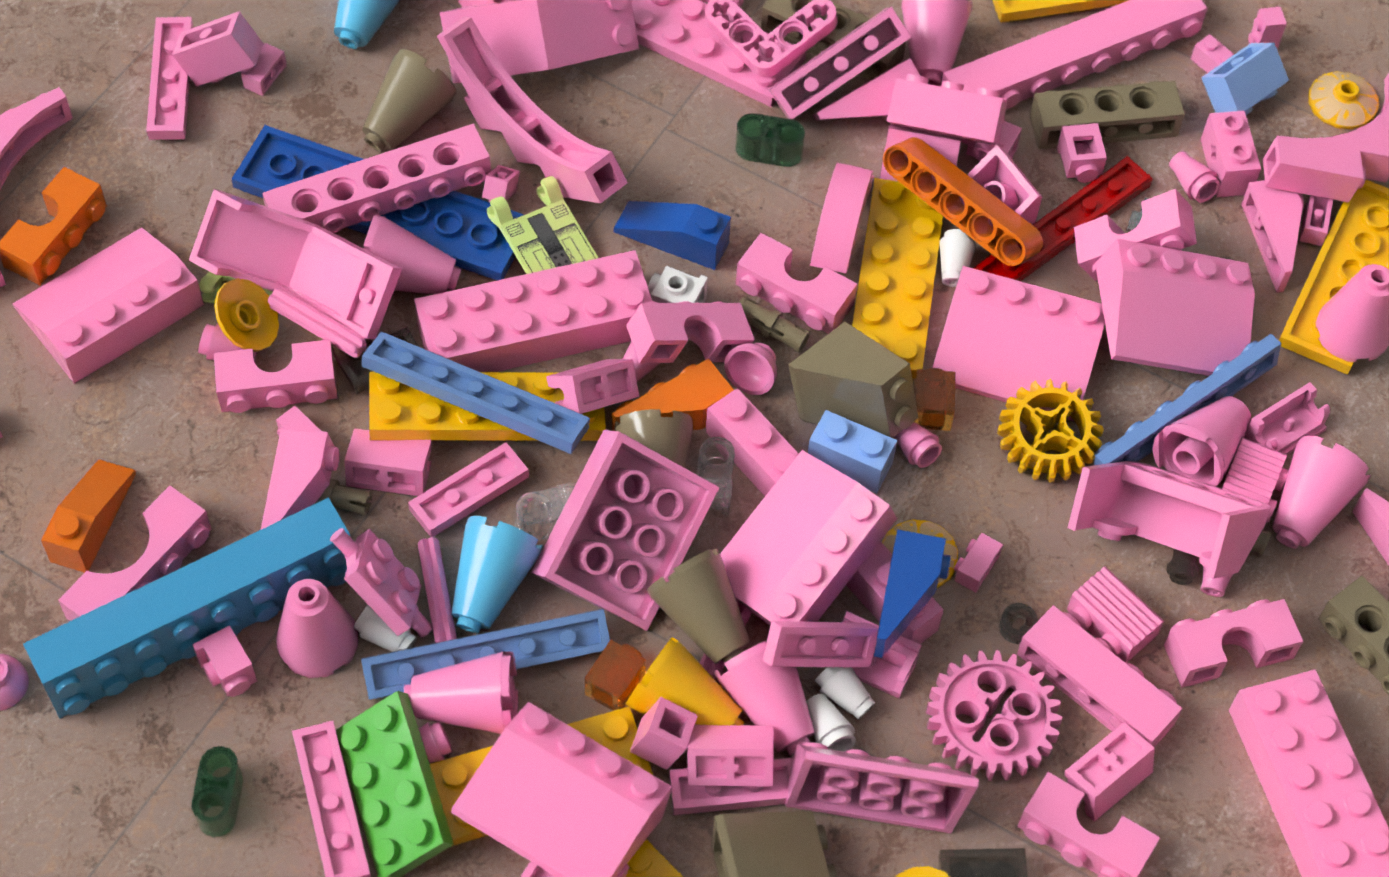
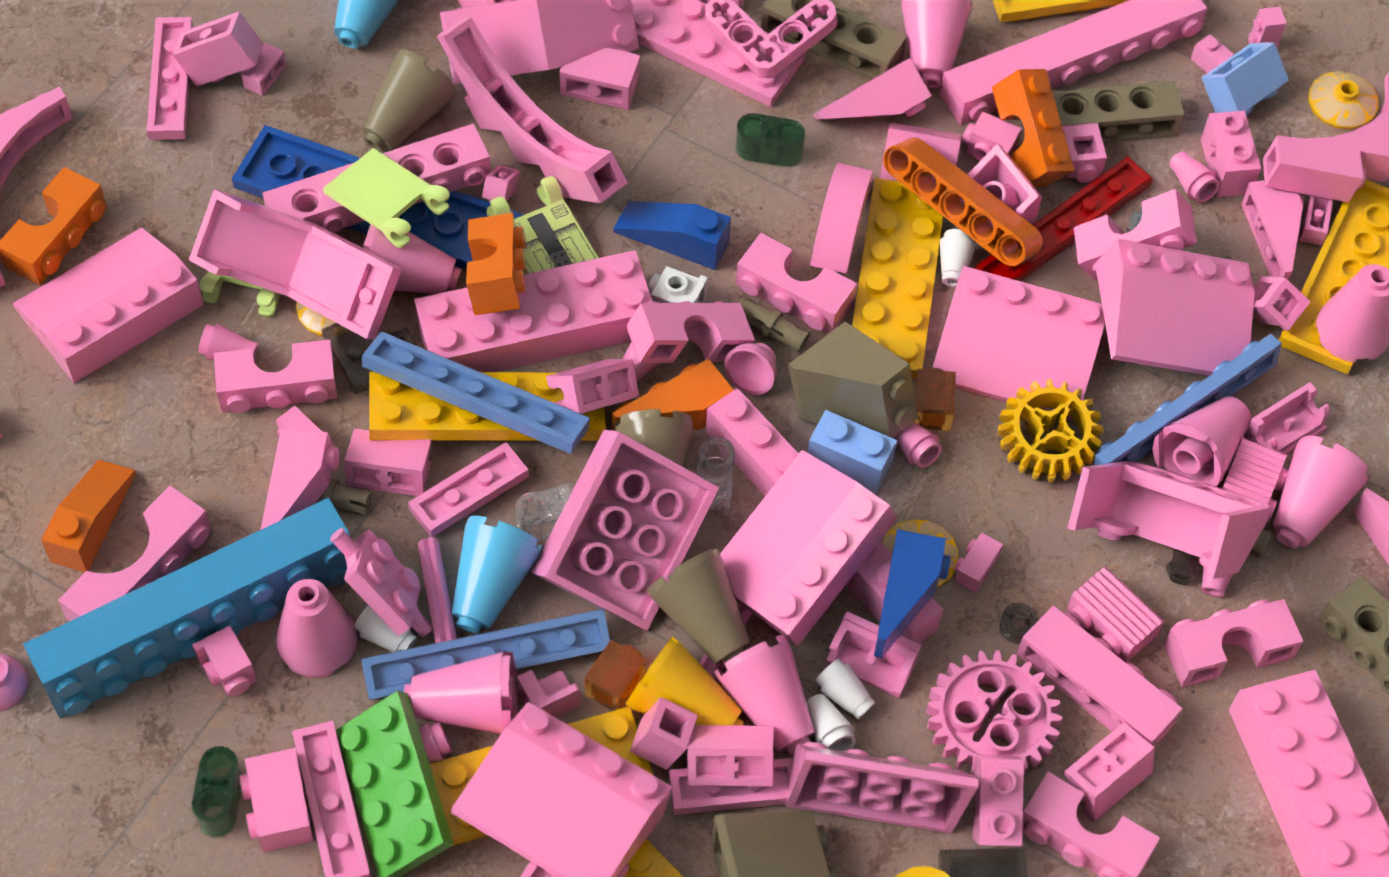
yellow dish [214,278,279,352] -> none
bright pink axle [268,288,367,358] -> none
bright pink plate [762,621,879,668] -> none
bright pink brick [768,7,911,120] -> none
bright pink brick [886,74,1007,145] -> none
none -> bright pink brick [240,748,314,852]
none -> yellowish green flag [323,148,450,248]
none -> orange arch [466,213,526,316]
none -> bright pink panel [517,670,581,718]
none -> bright pink slope [559,48,640,110]
none -> bright pink brick [973,755,1024,846]
none -> orange arch [992,69,1075,187]
none -> bright pink brick [1253,276,1311,331]

